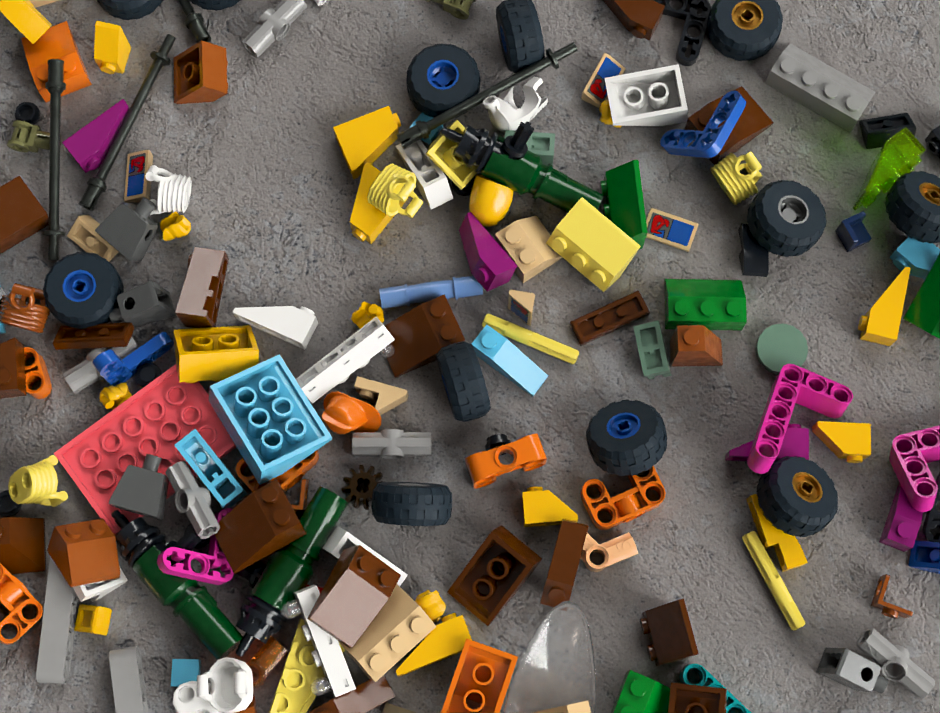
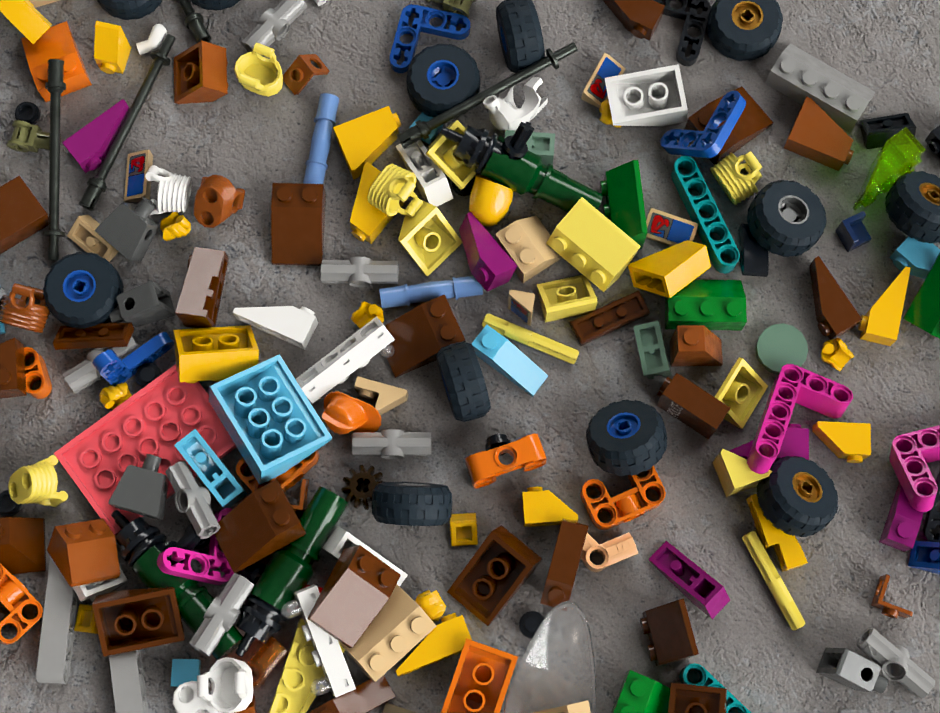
none -> reddish brown slope [92,587,185,657]
none -> white arm [136,24,167,55]
none -> light grey piece [189,573,254,657]
none -> dark orange piece [194,175,245,228]
none -> light yellow piece [234,43,283,97]
none -> reddish brown slope [271,183,326,266]
none -> dark orange bracket [283,54,330,95]
none -> medium blue piece [303,93,339,184]
none -> light grey piece [321,256,399,288]
none -> blue beam [390,4,470,73]
none -> light yellow slope [398,200,462,277]
none -> yellow slope [450,513,478,546]
none -> black plate [519,611,546,638]
none -> light yellow slope [537,275,597,322]
none -> yellow slope [628,240,711,298]
none -> magenta slope [648,541,730,619]
none -> reddish brown brick [656,373,730,440]
none -> teal beam [671,156,740,274]
none -> light yellow slope [713,449,772,497]
none -> light yellow slope [714,357,768,429]
none -> dark orange slope [784,96,854,171]
none -> reddish brown slope [809,256,862,340]
none -> yellow arm [821,338,854,371]

